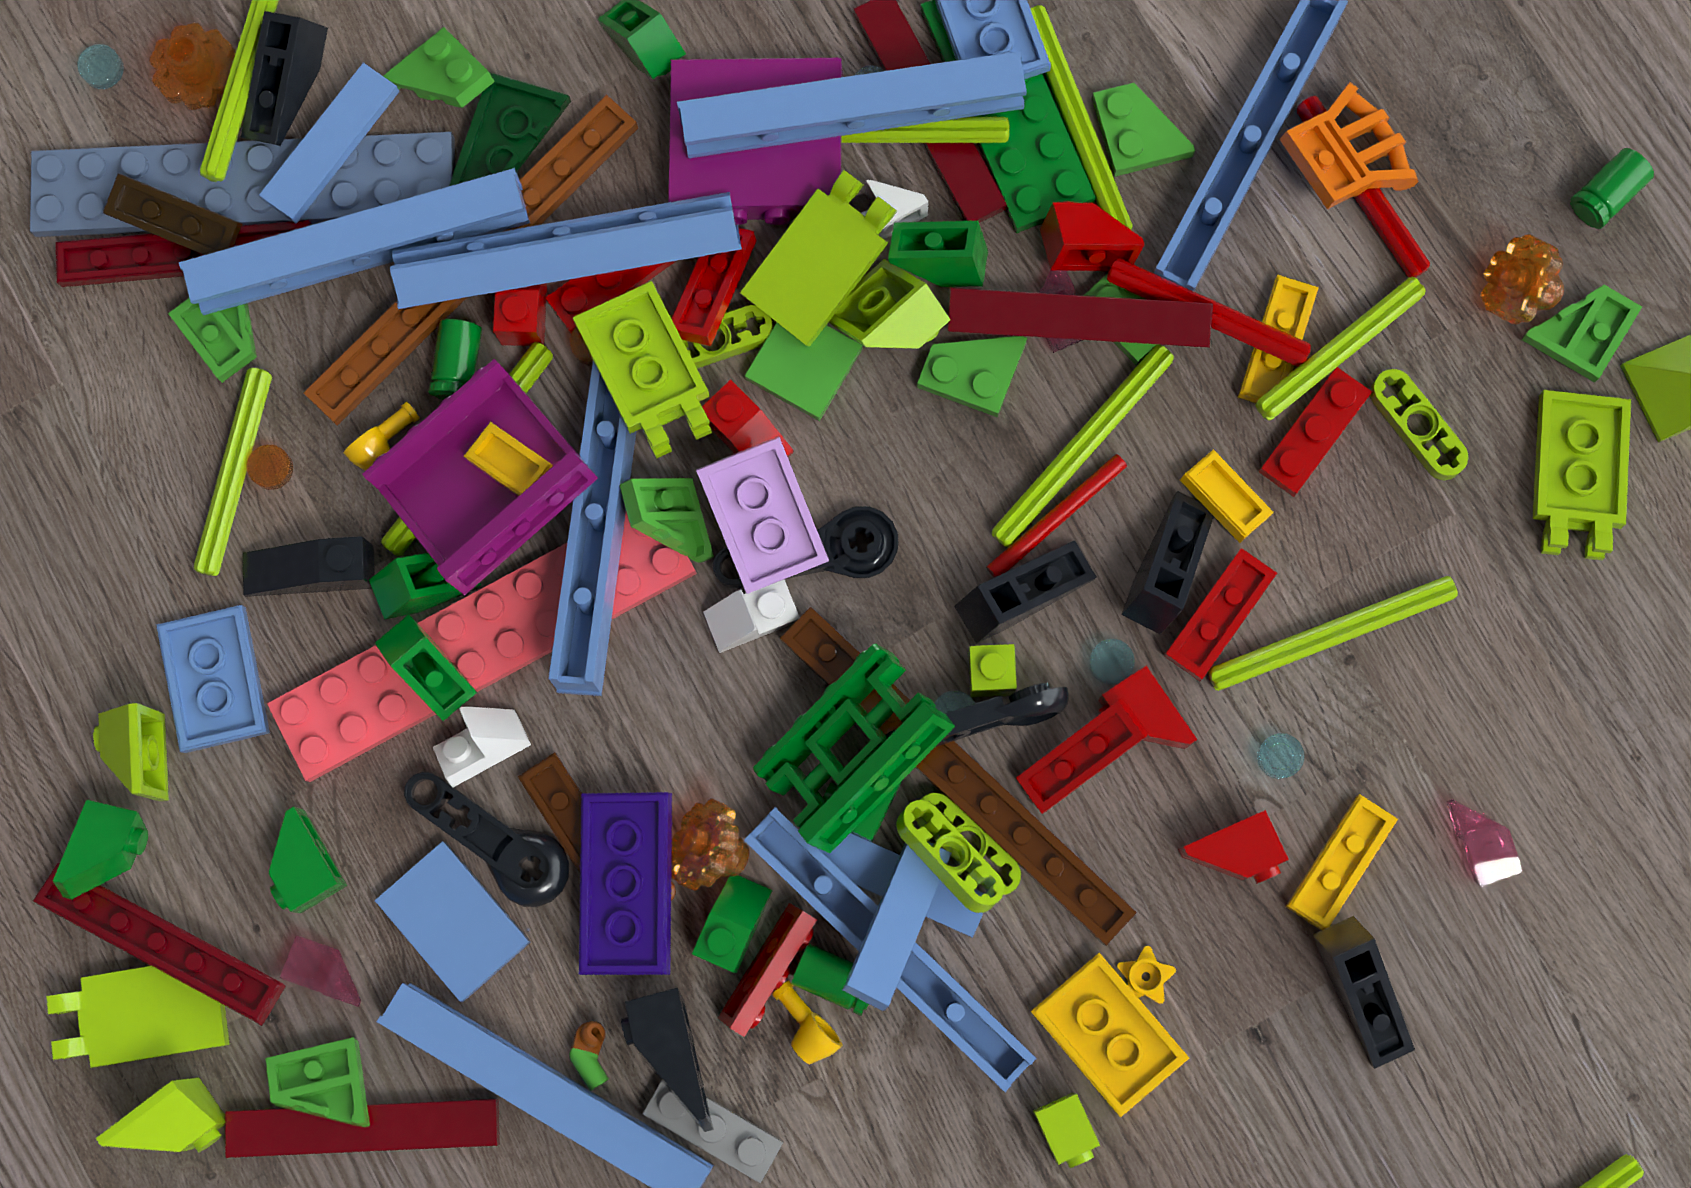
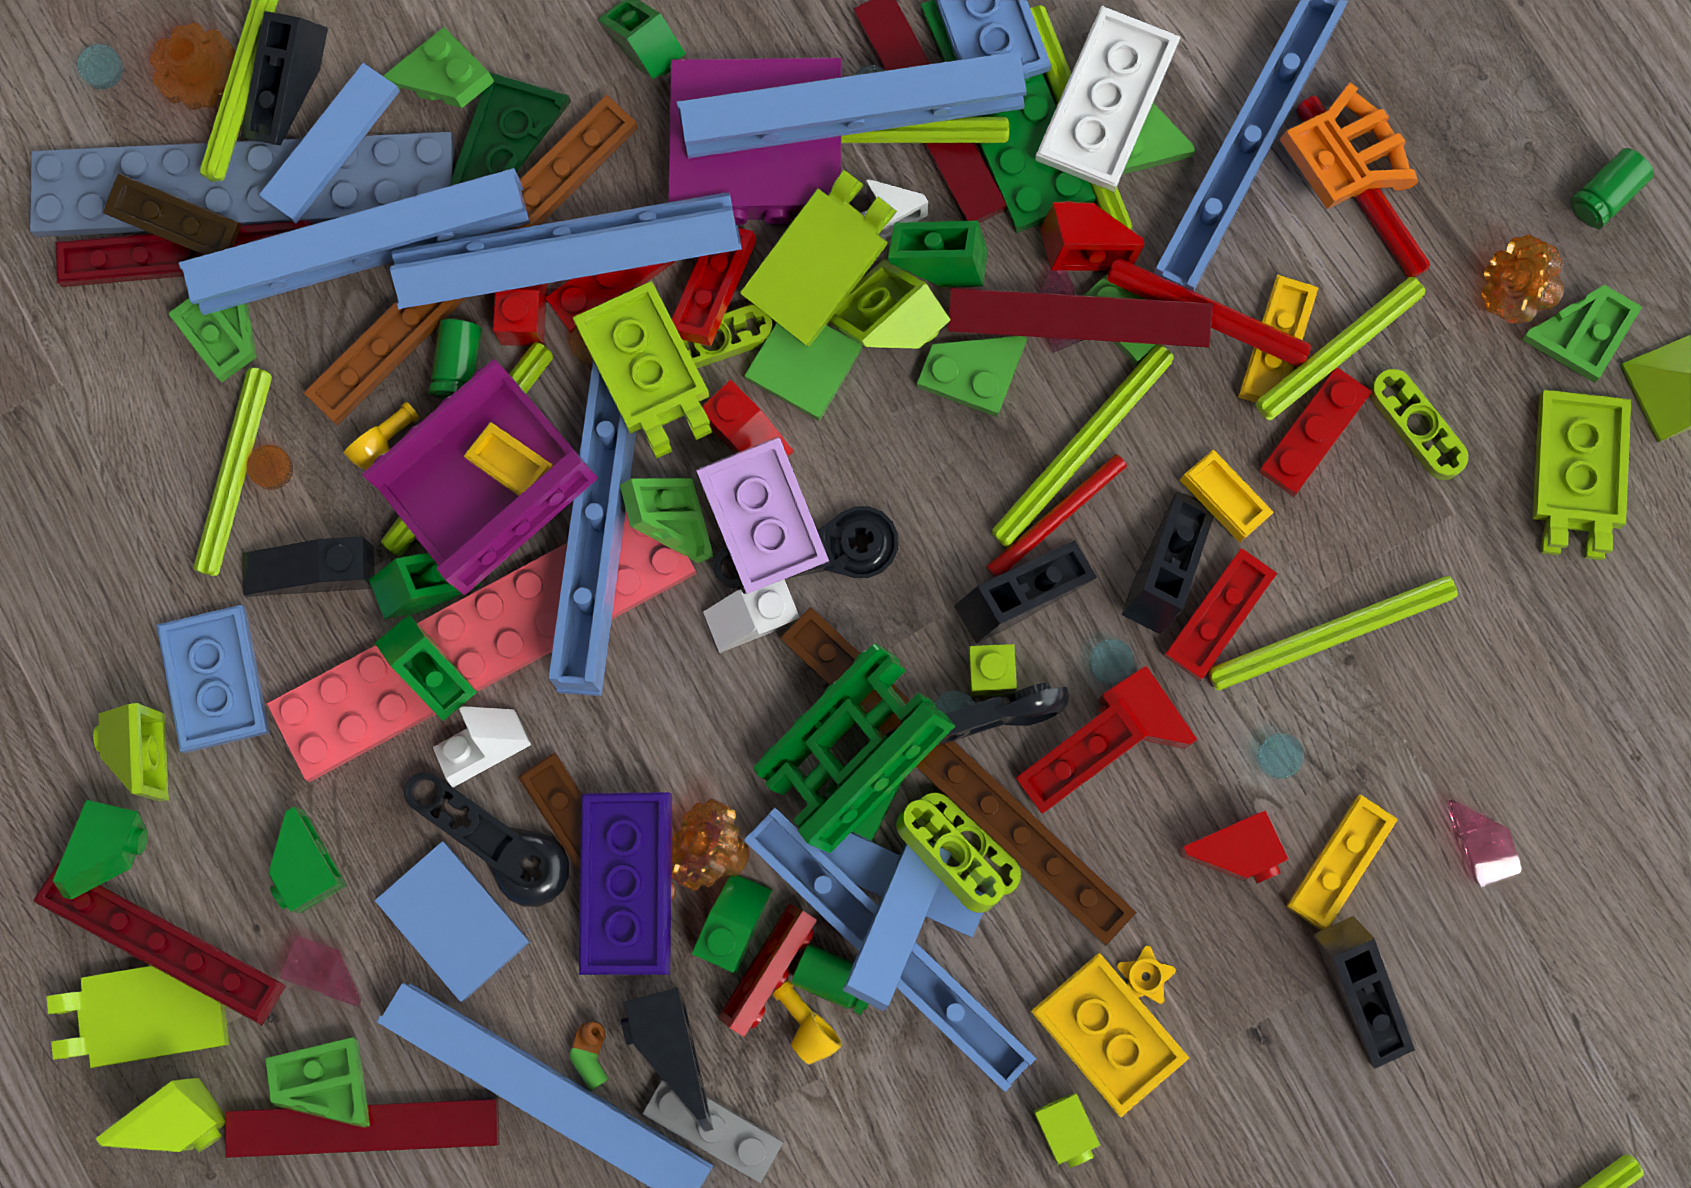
none -> white tile [1035,6,1180,192]

